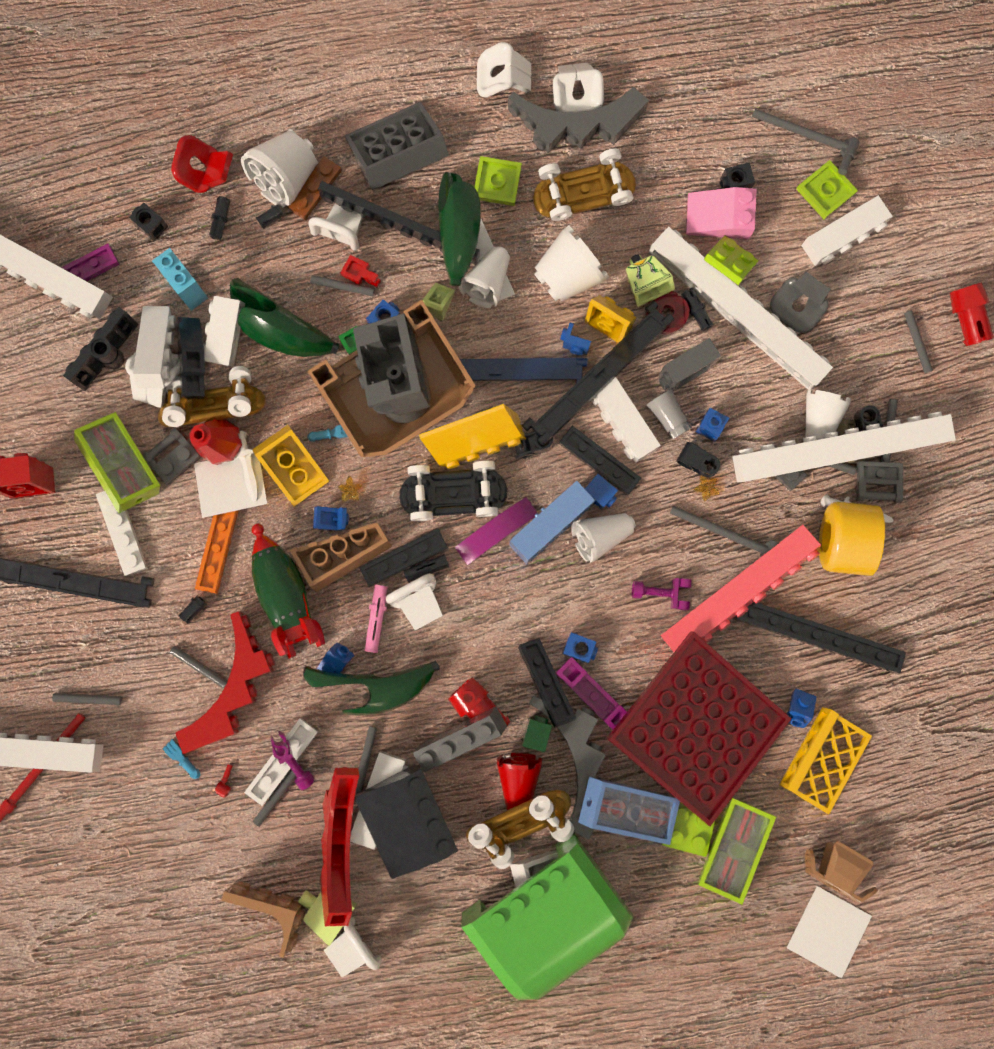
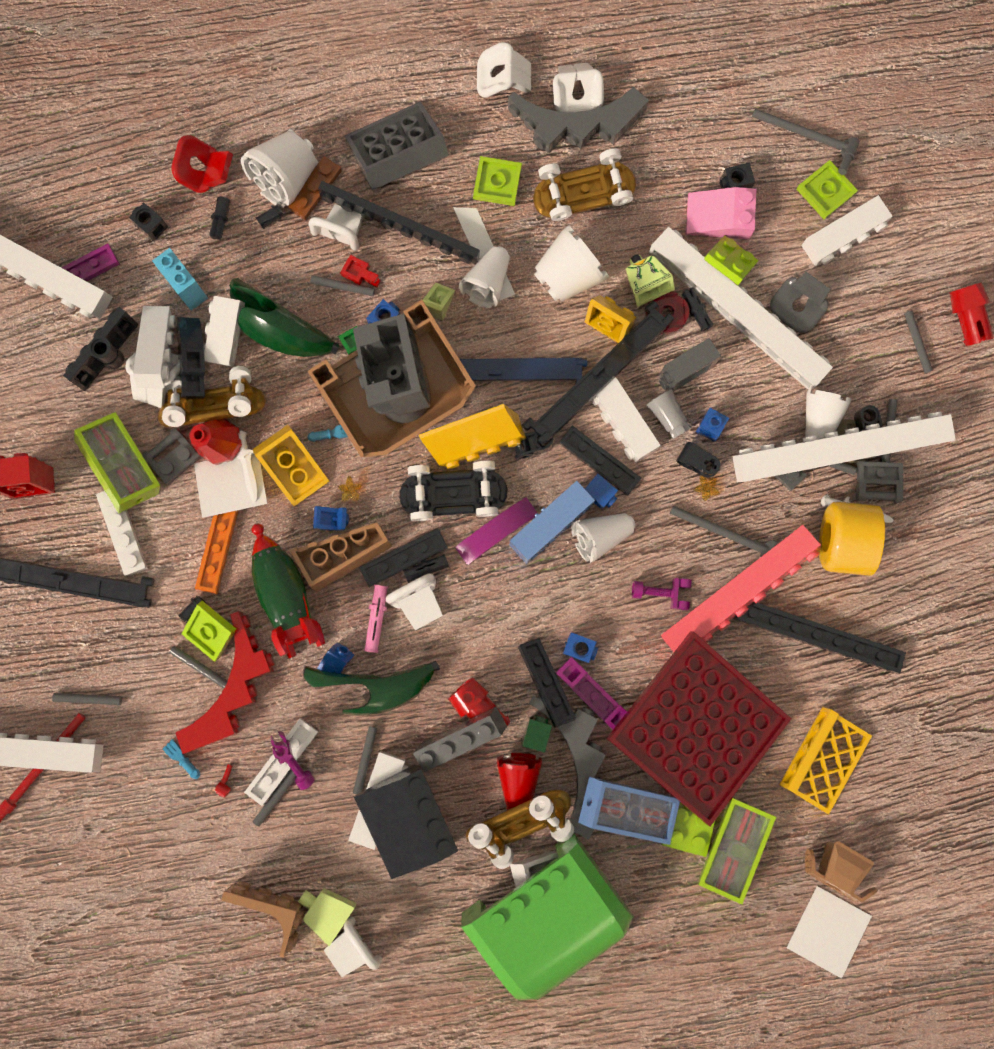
red arch [320,767,359,927] -> none
dark green piece [438,172,481,286] -> none
blue bracket [560,322,591,356] -> none
blue bracket [786,688,817,728] -> none
none -> lime plate [182,601,236,662]

